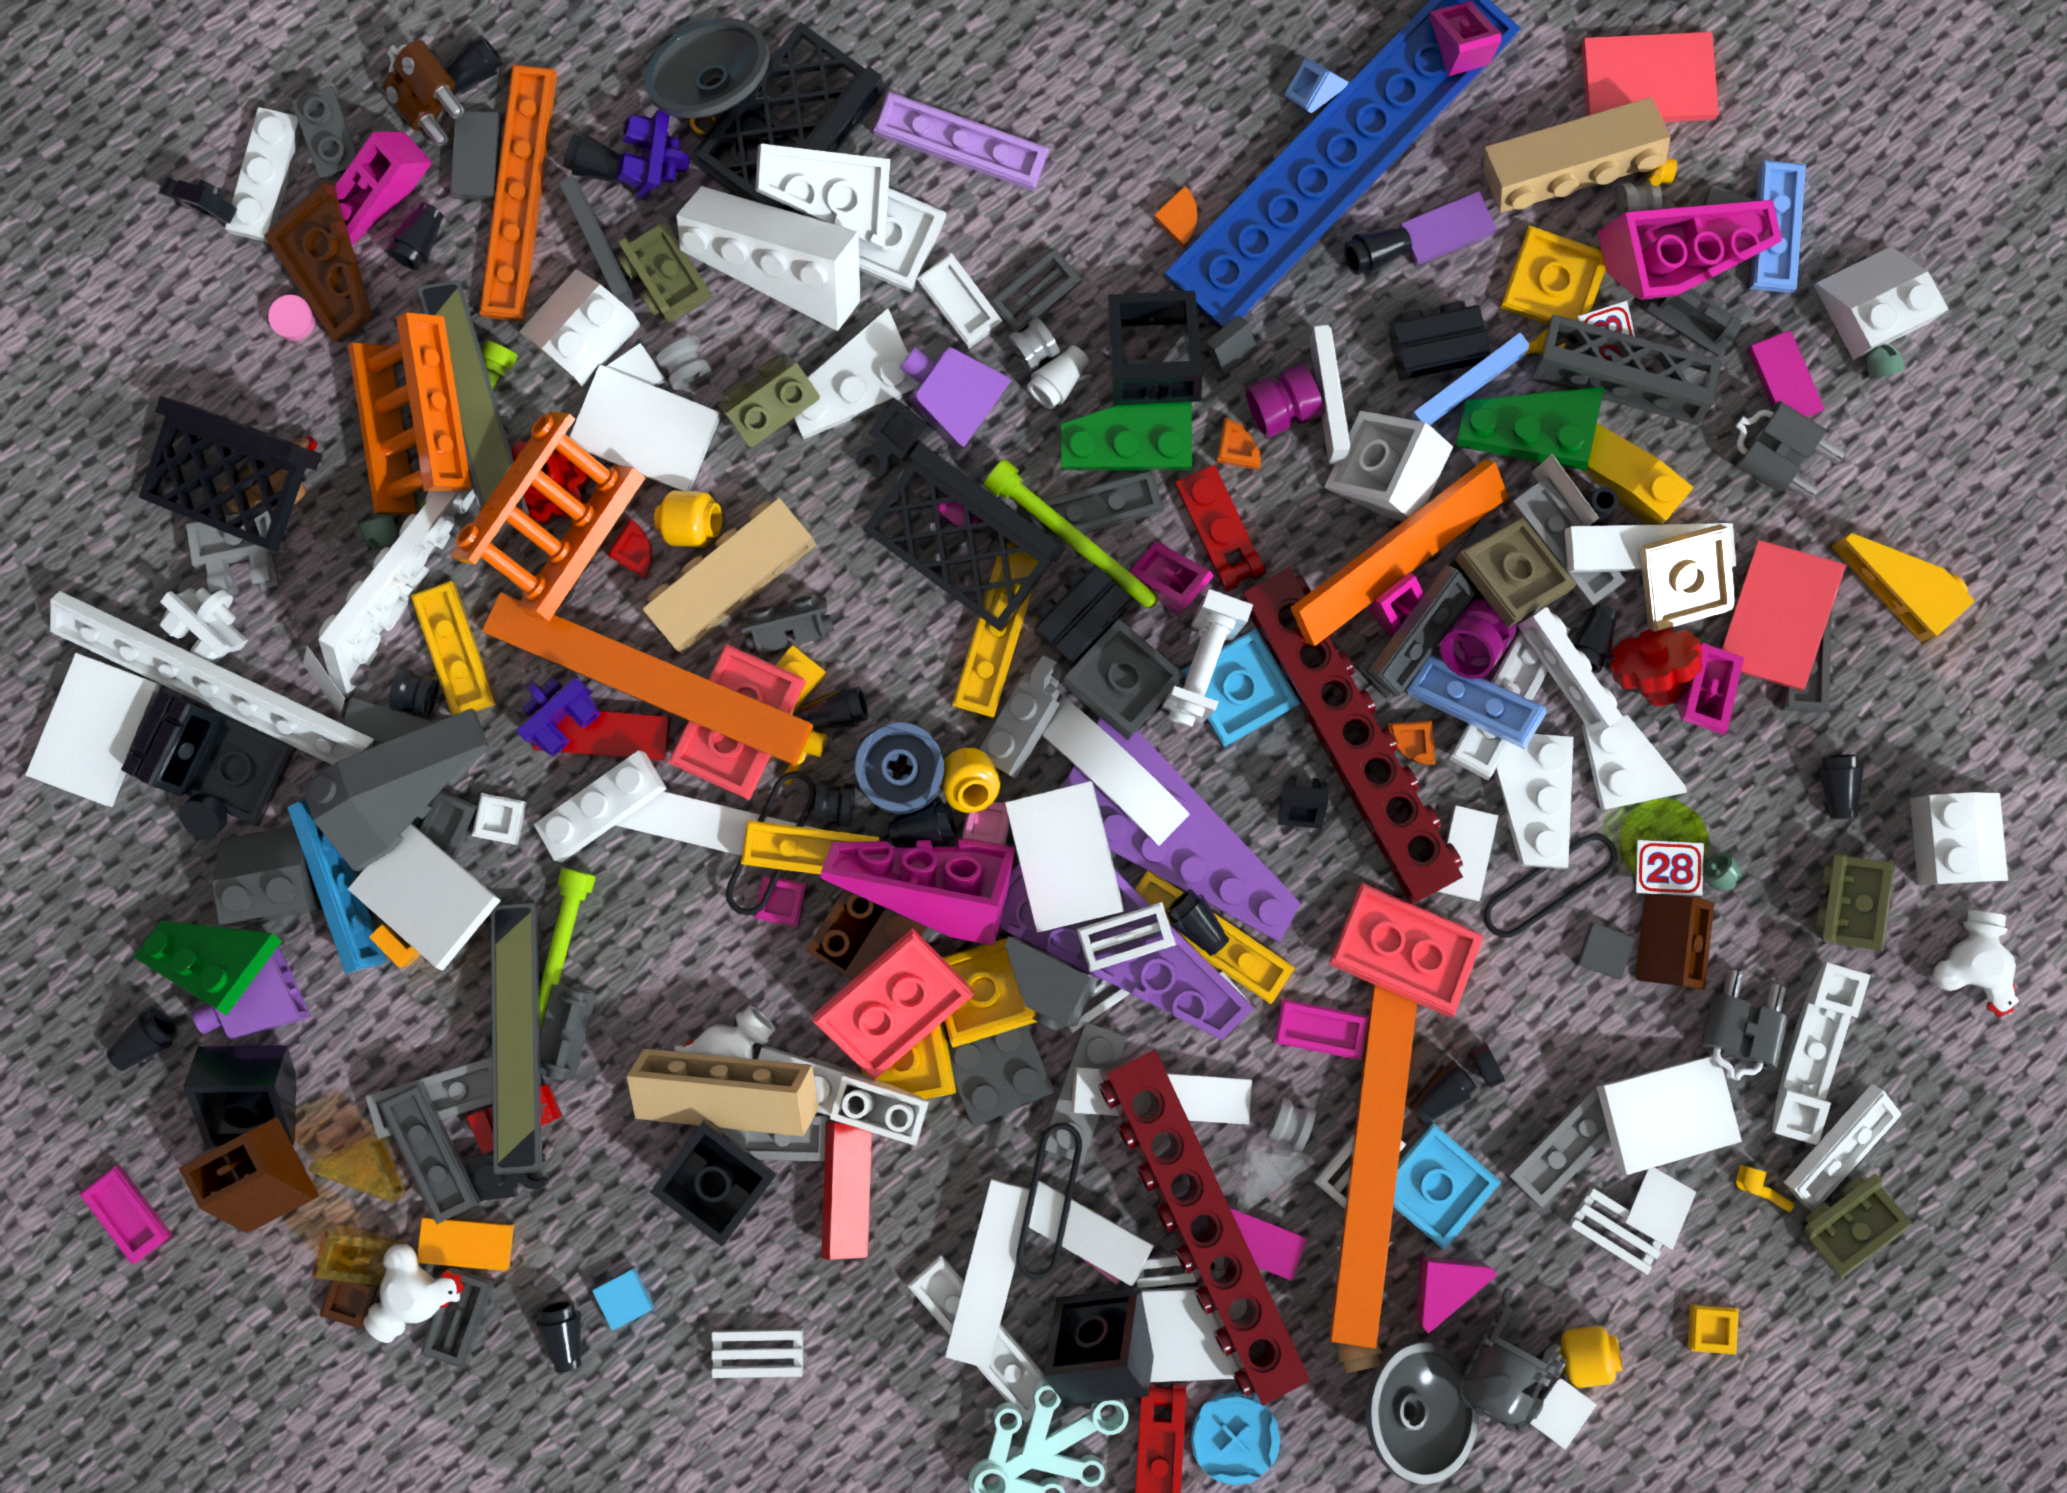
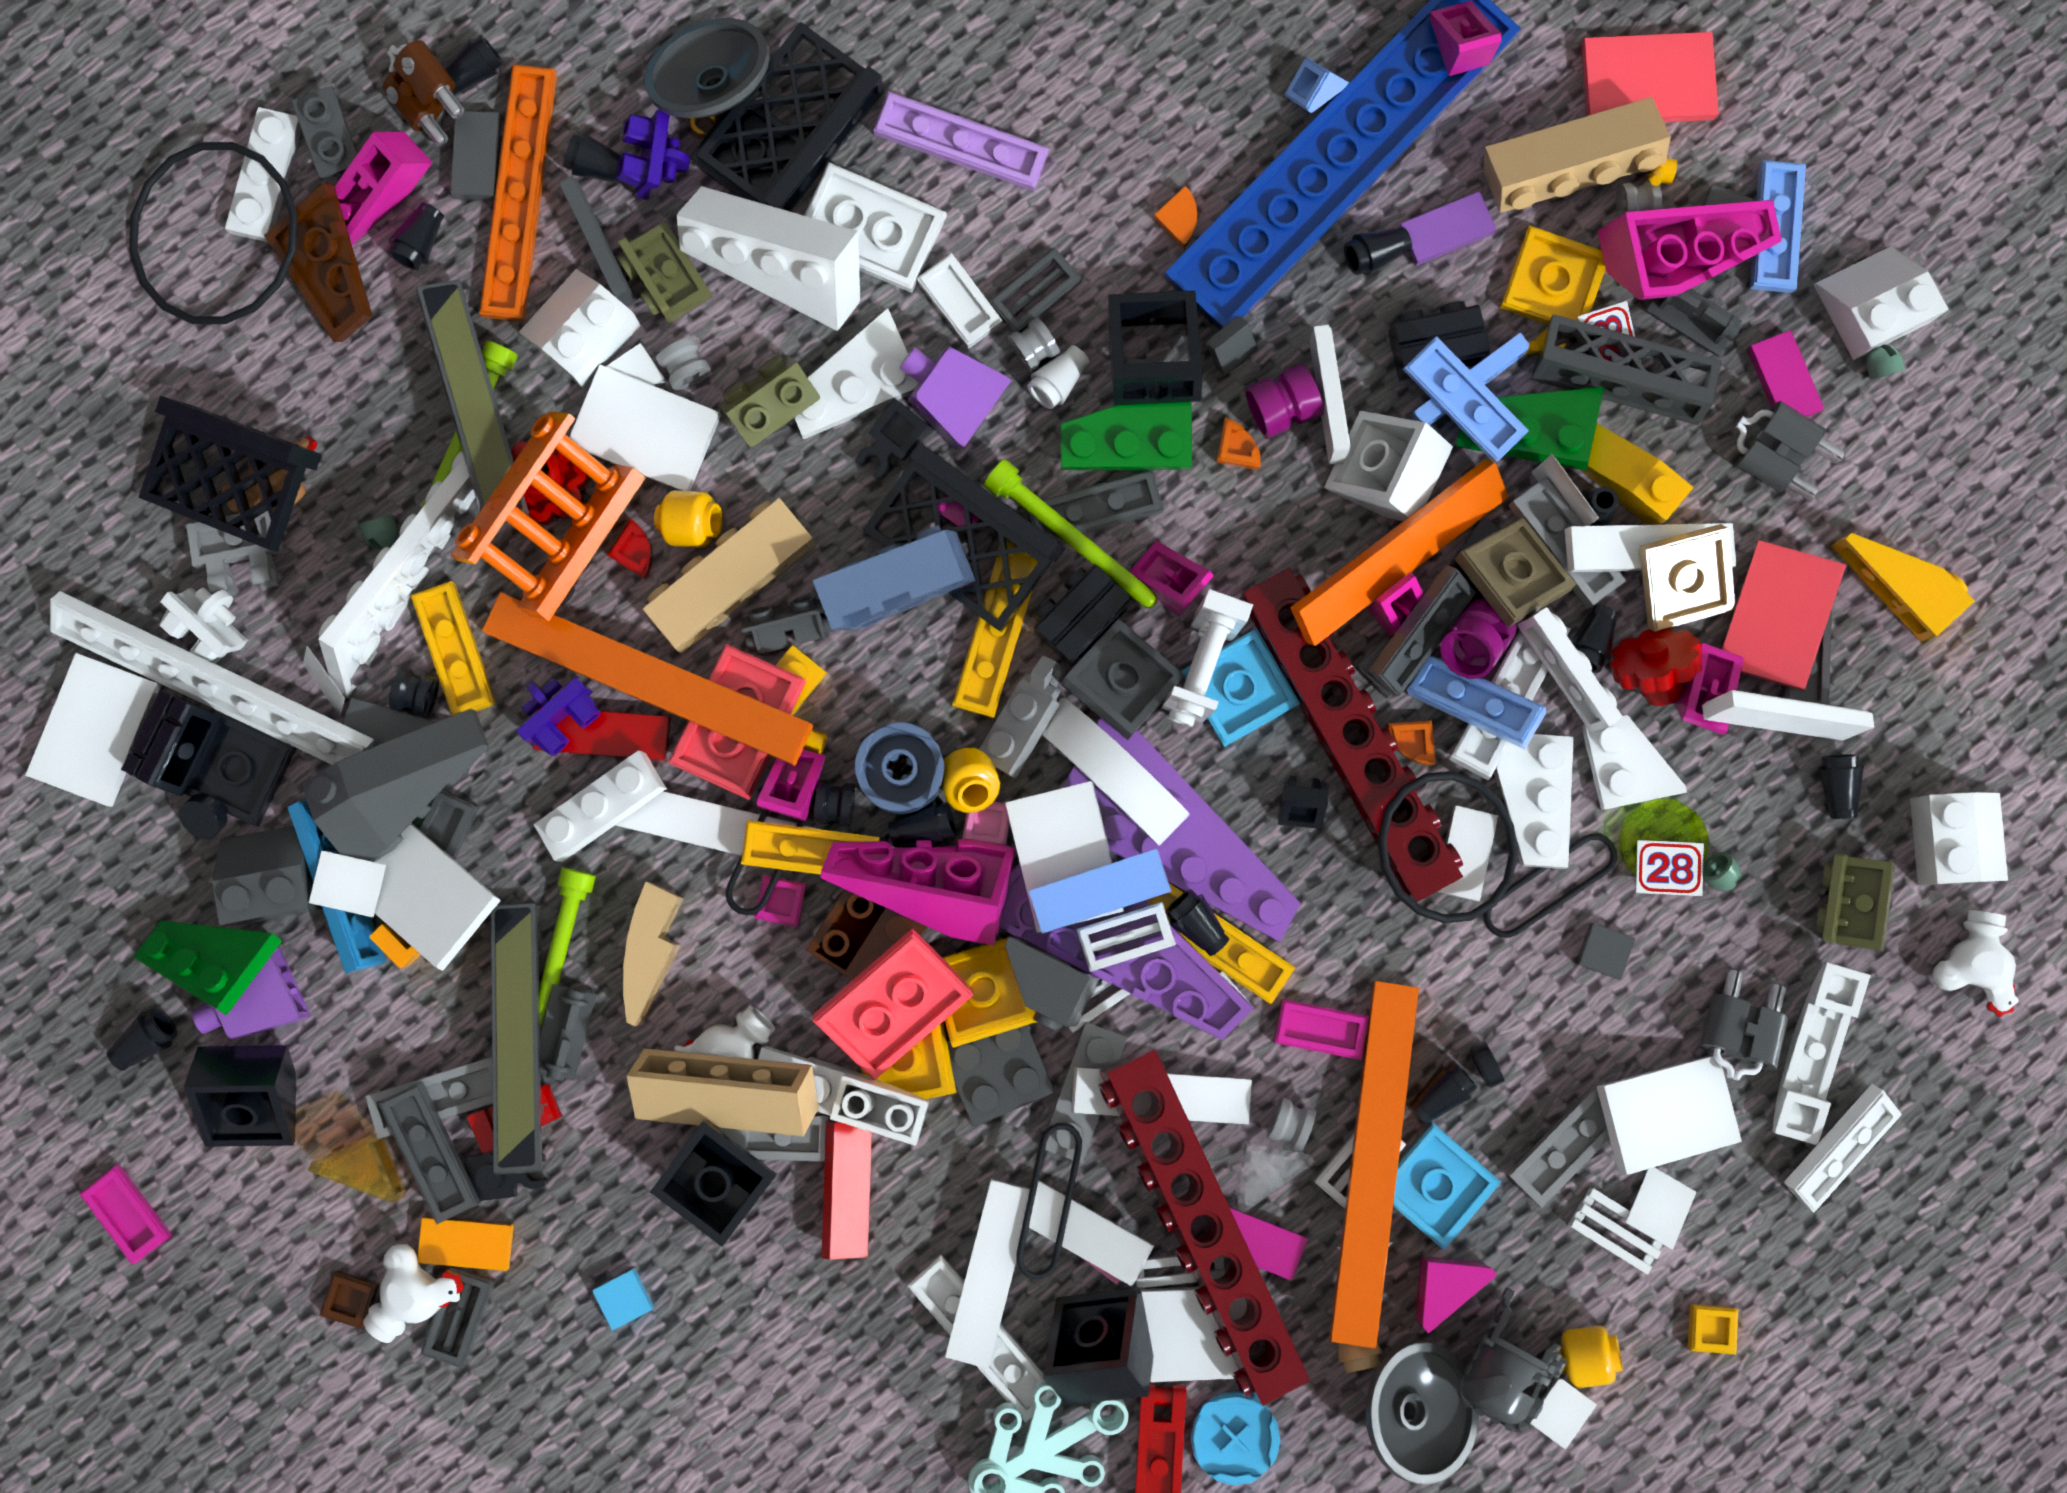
black plate [158,177,237,224] -> none
reddish brown slope [179,1117,319,1233] -> none
bright pink tile [268,295,316,341] -> none
clear yellow slope [311,1224,407,1286] -> none
orange fence [348,312,472,515] -> none
white tile [472,793,527,845] -> none
black cone [536,1301,582,1373] -> none
white tile [712,1328,803,1378] -> none
white wing [755,144,890,249] -> none
black cone [800,685,868,729] -> none
red plate [1175,464,1266,592] -> none
coral tile [1328,883,1484,1018] -> none
reddish brown panel [1635,893,1715,990] -> none
yellow hand [1736,1165,1794,1212] -> none
olive bracket [1803,1174,1913,1280] -> none
none -> black piece [129,142,298,324]
none -> white sticker [309,850,386,917]
none -> tan slope [623,882,684,1026]
none -> dark pink slope [757,749,825,822]
none -> sand blue wedge [812,526,976,631]
none -> light blue tile [1028,849,1172,934]
none -> black piece [1377,771,1518,923]
none -> light blue tile [1403,336,1529,463]
none -> white tile [1702,690,1874,741]

